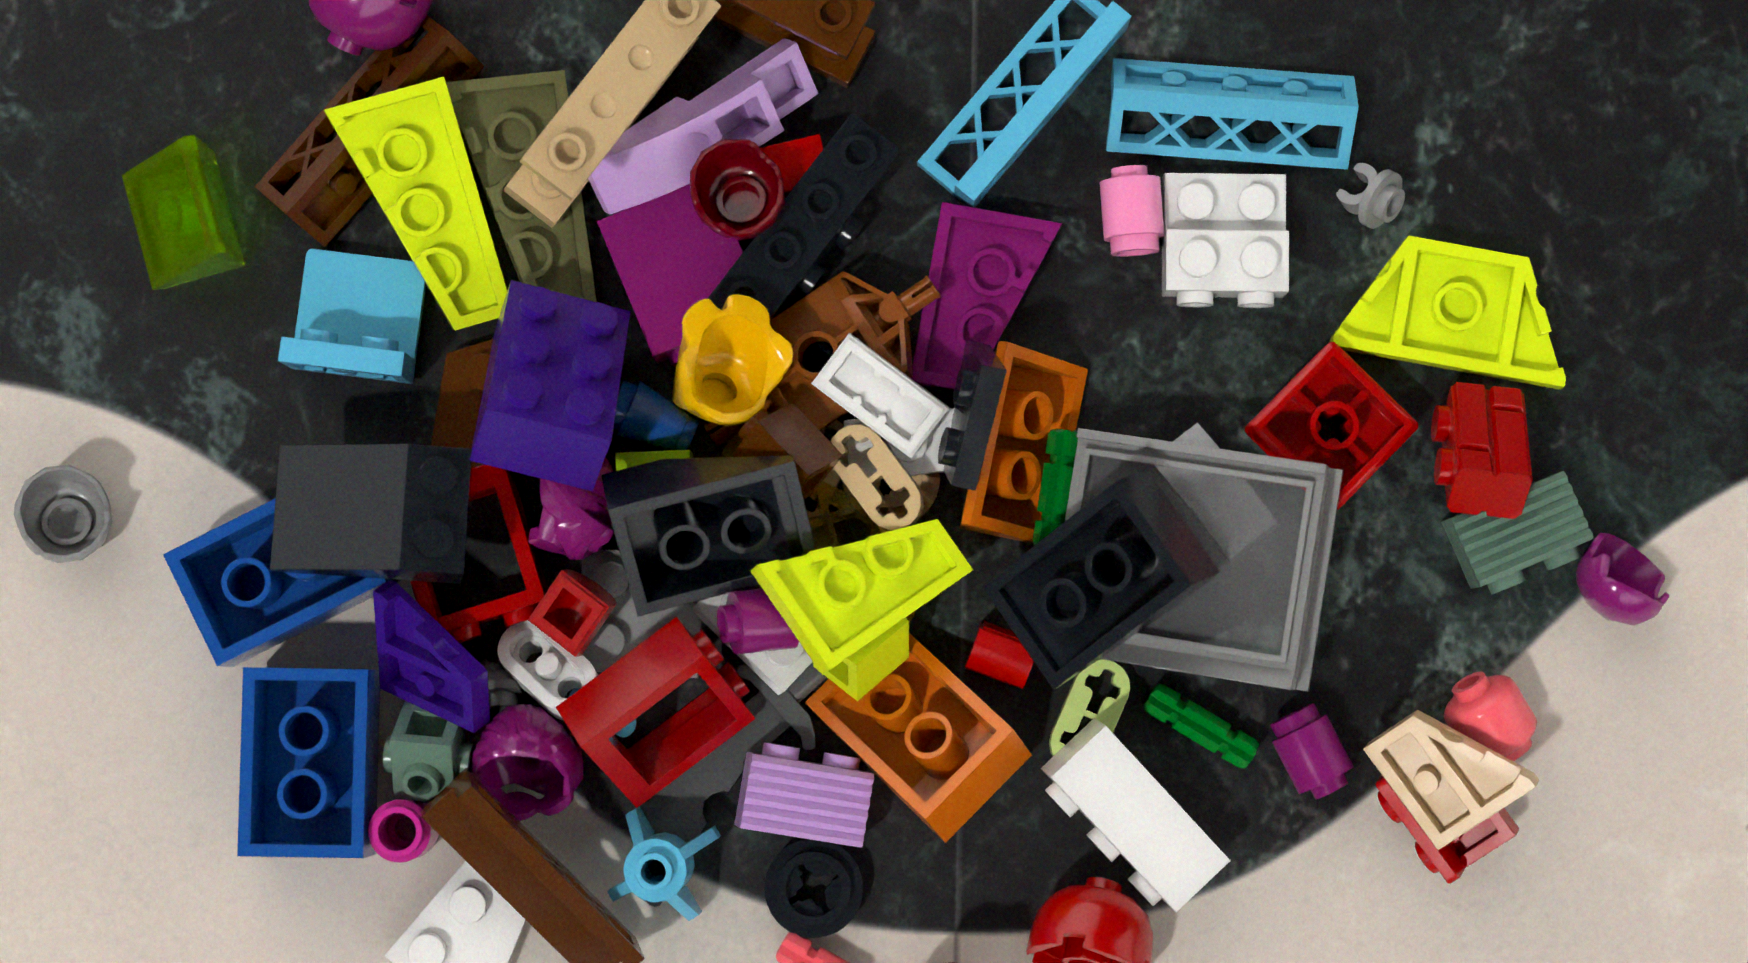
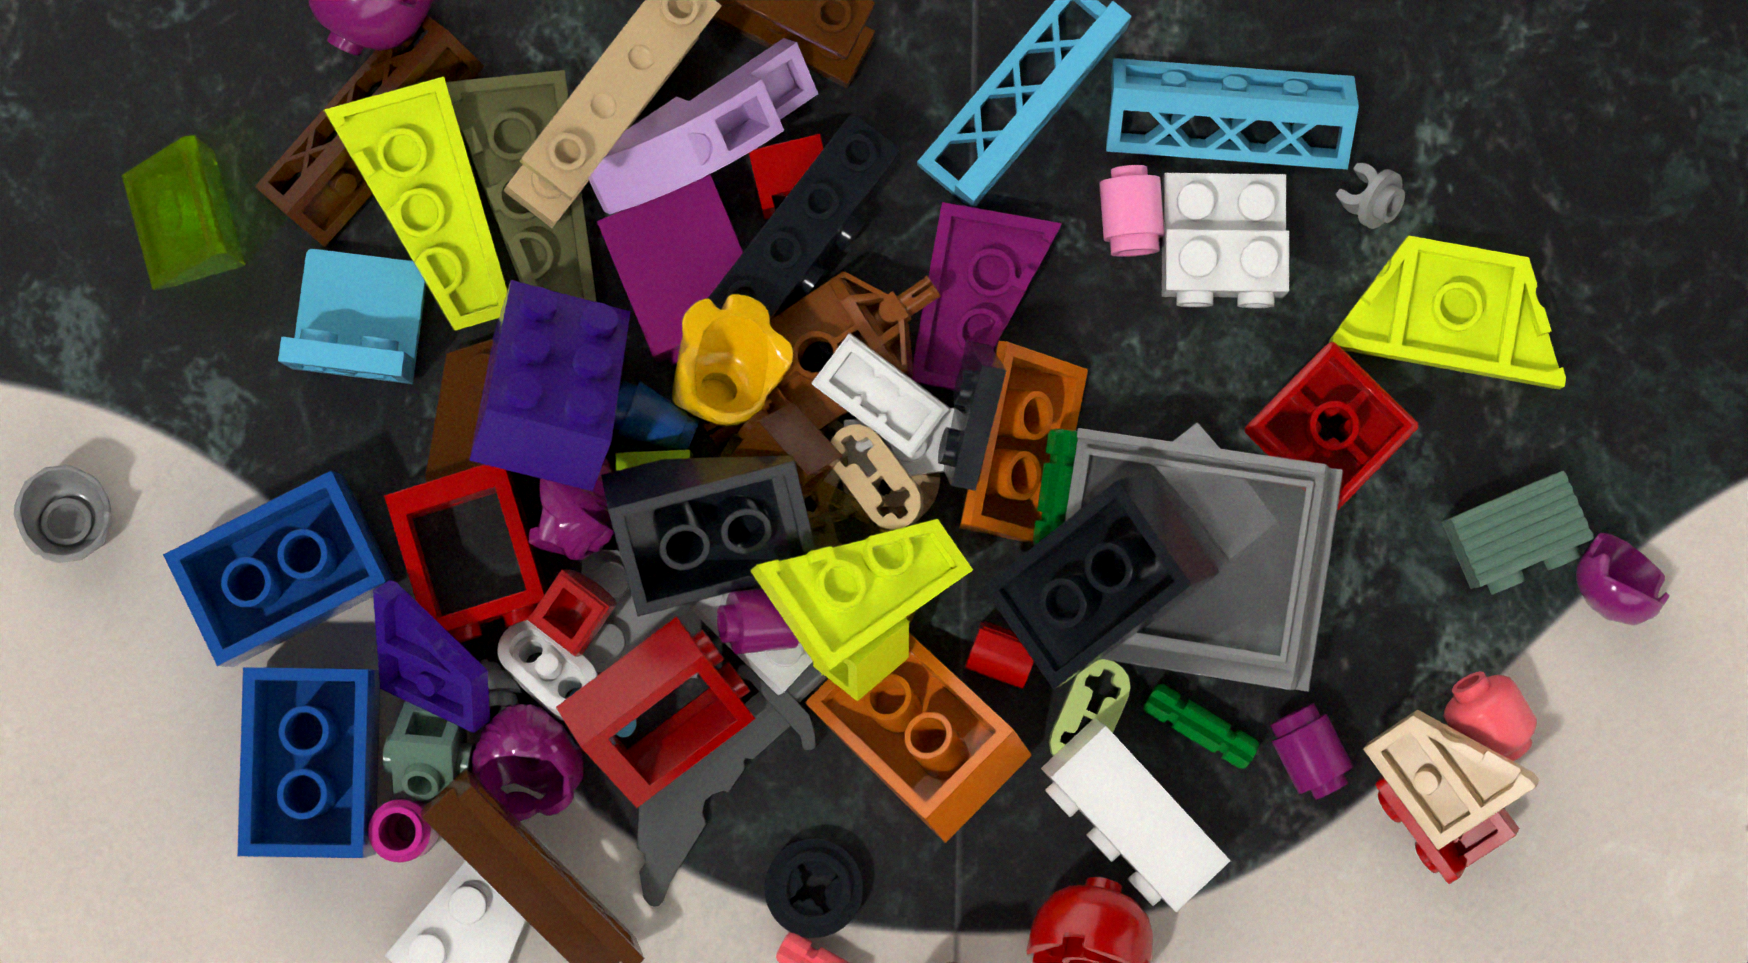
black slope [270,444,472,584] -> none
medium azure brick [607,806,721,921] -> none
dark red hair [690,139,785,240] -> none
lavender brick [734,742,874,848] -> none
red brick [1431,382,1532,519] -> none

